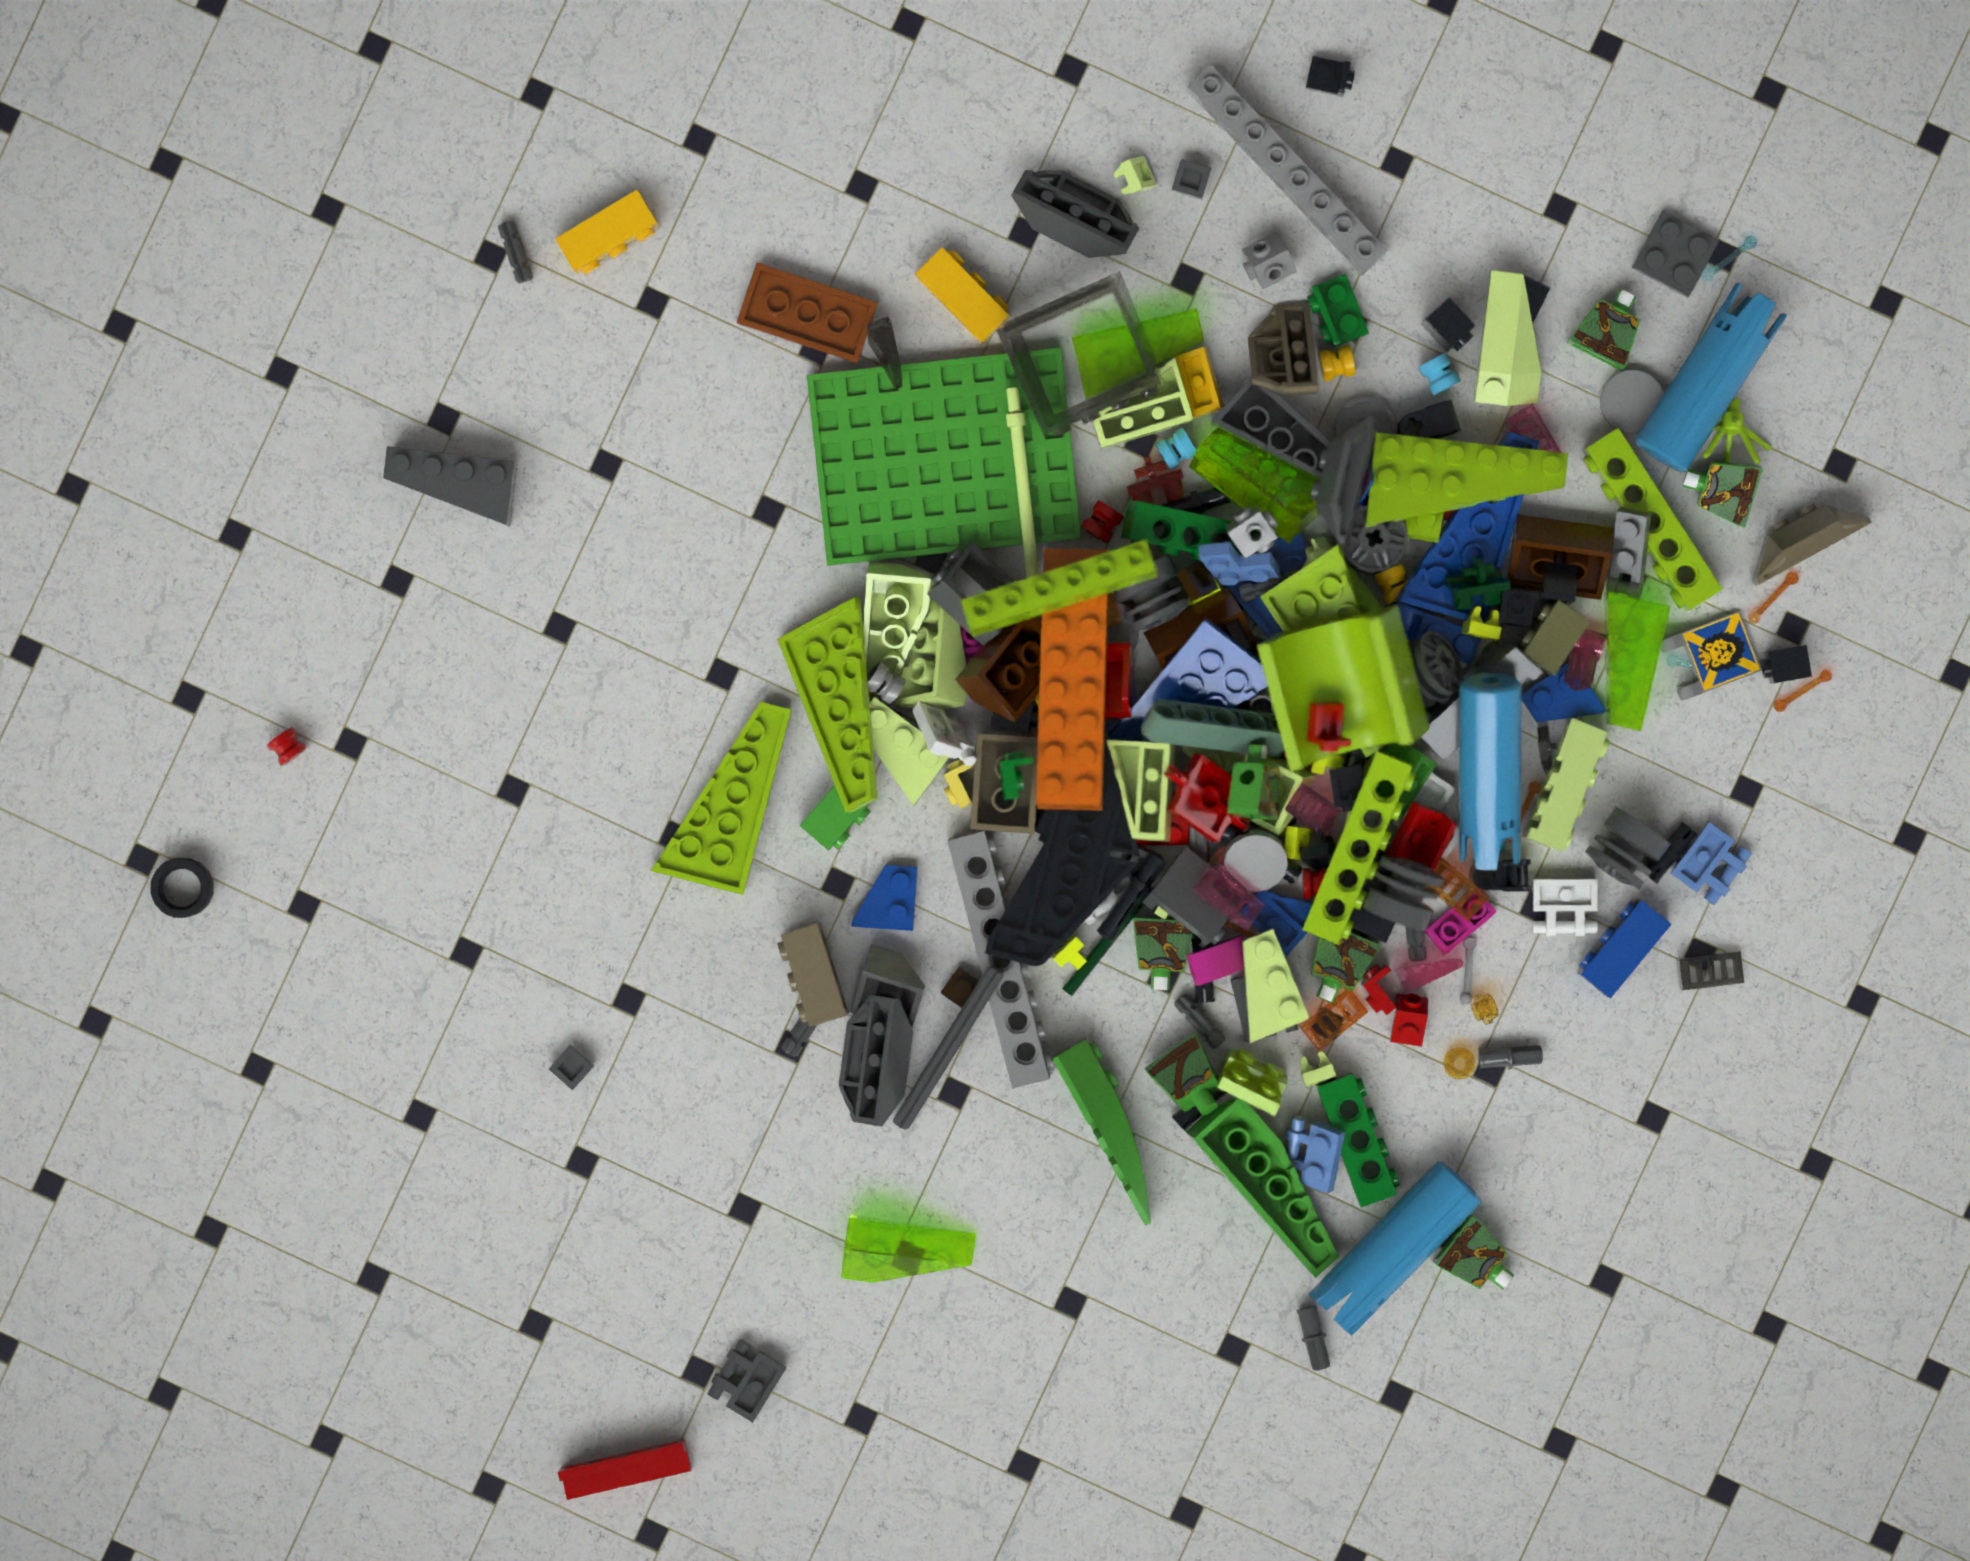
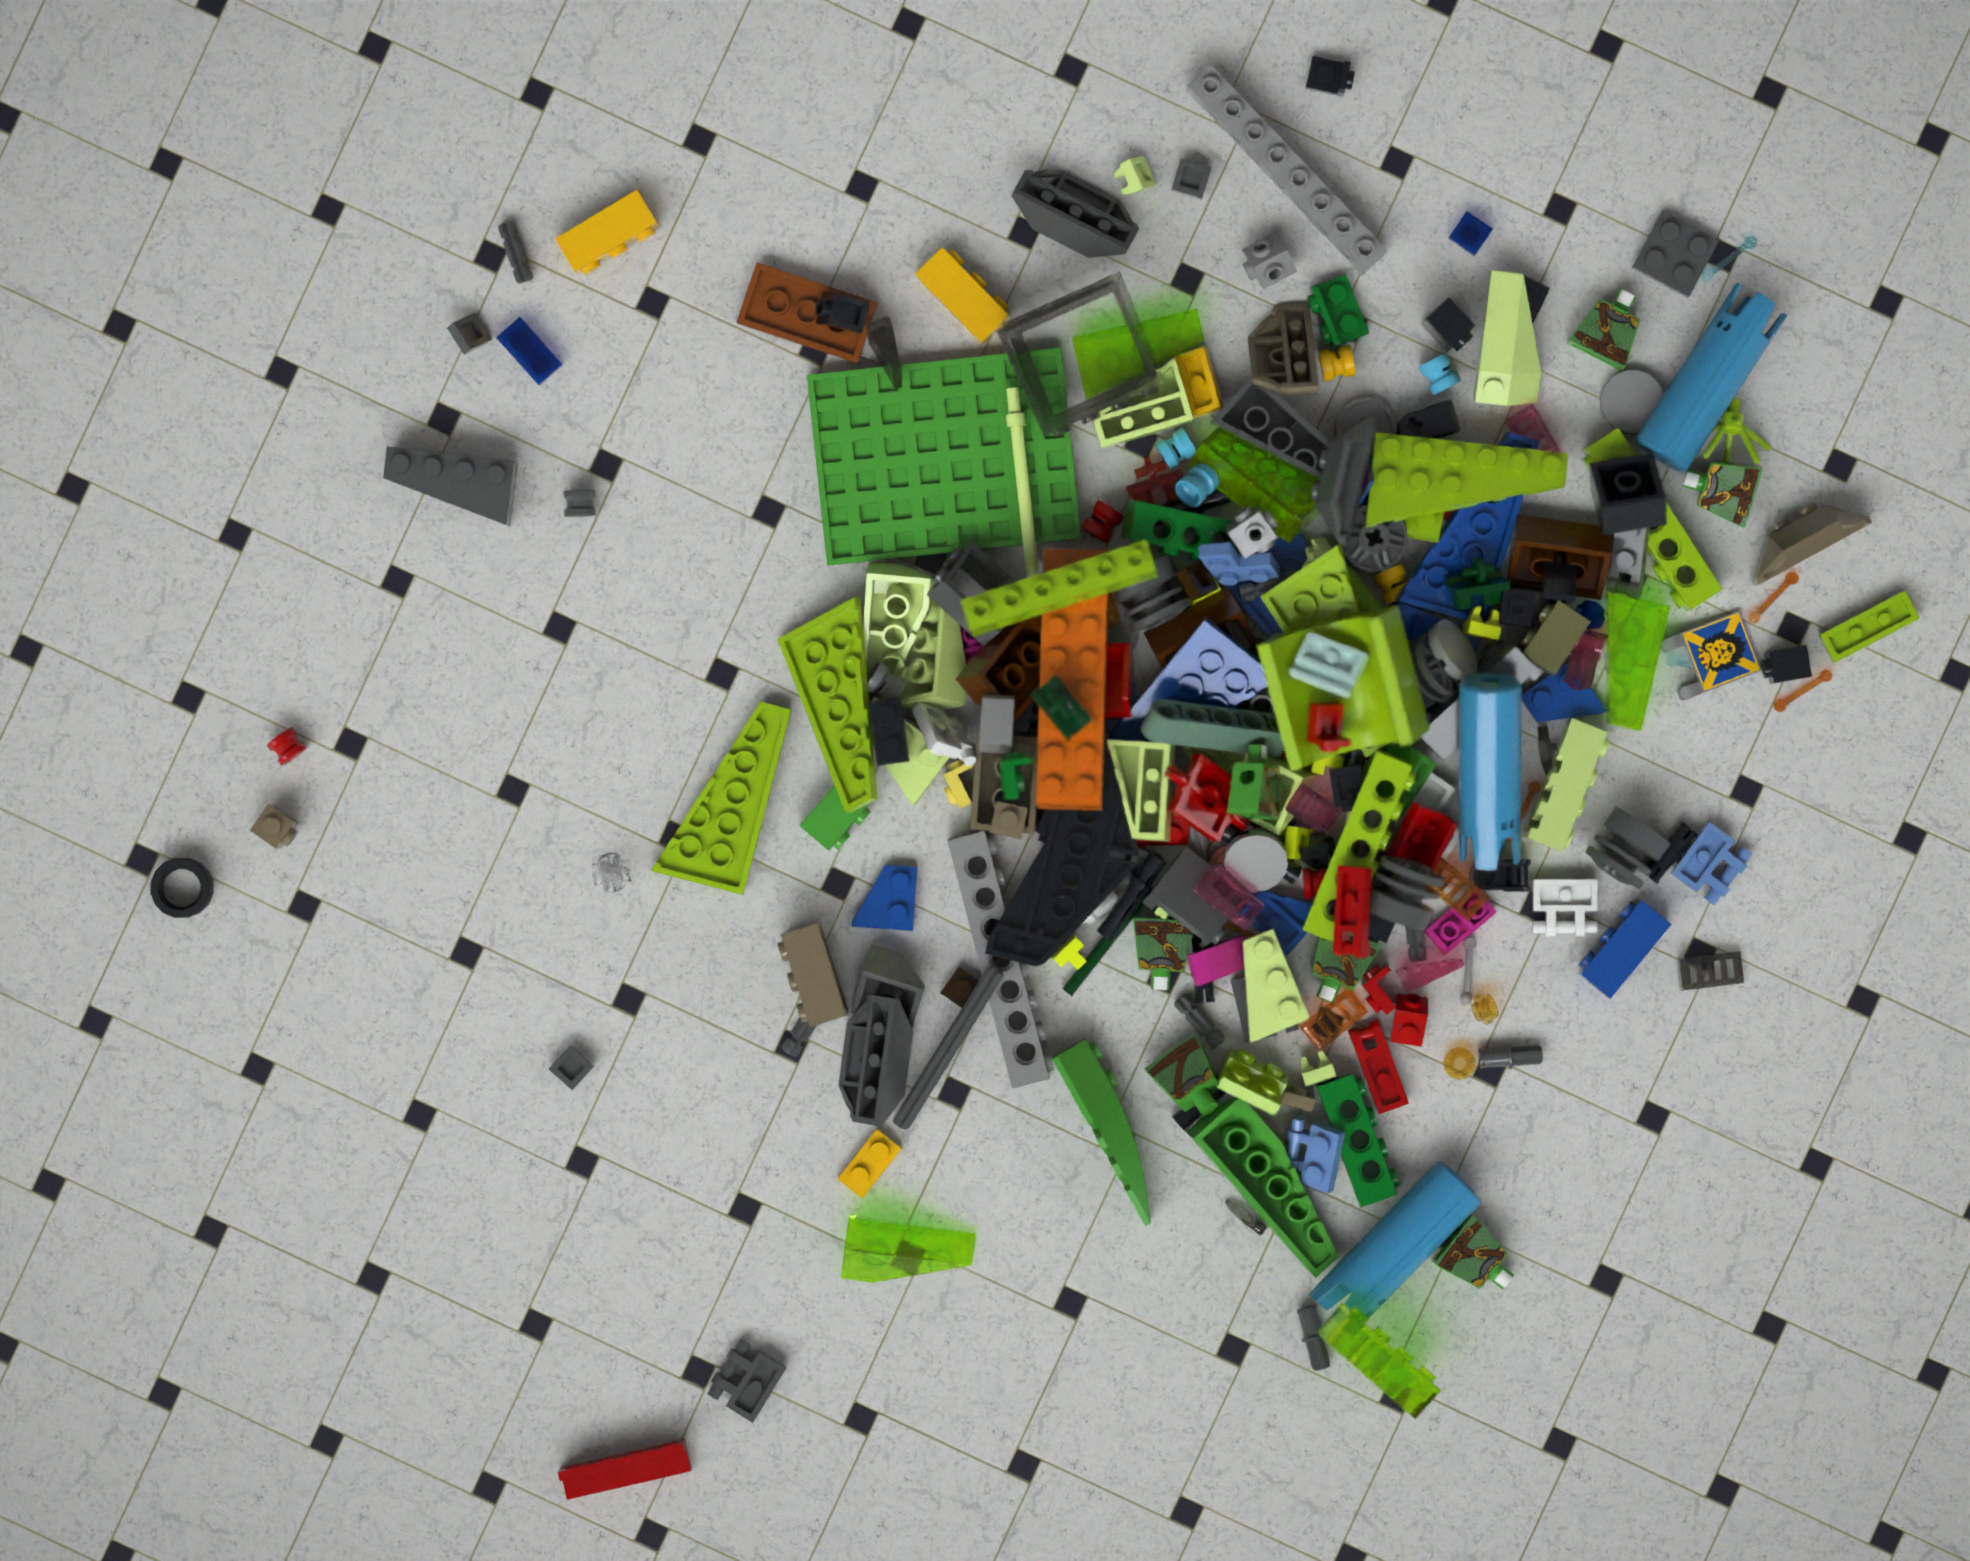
none -> dark tan brick [250,804,299,849]
none -> dark grey plate [447,313,492,355]
none -> clear blue plate [496,317,563,386]
none -> dark grey wheel [563,490,596,517]
none -> clear gear [592,853,631,892]
none -> black bracket [815,293,869,333]
none -> yellow plate [837,1128,902,1199]
none -> black brick [869,697,910,766]
none -> light grey slope [979,694,1015,754]
none -> dark tan plate [990,801,1028,840]
none -> dark green hips [1031,675,1093,741]
none -> medium azure wheel [1175,463,1219,507]
none -> clear smoke helmet [1225,1199,1267,1236]
none -> dark tan plate [1281,1086,1315,1112]
none -> light aqua plate [1289,632,1369,699]
none -> clear neon green wedge [1317,1303,1441,1420]
none -> red plate [1333,866,1372,959]
none -> red plate [1347,1019,1409,1115]
none -> light grey tile [1428,619,1478,680]
none -> clear blue plate [1448,211,1493,256]
none -> clear blue plate [1574,600,1605,629]
none -> black brick [1589,453,1667,535]
none -> lime plate [1818,590,1920,663]

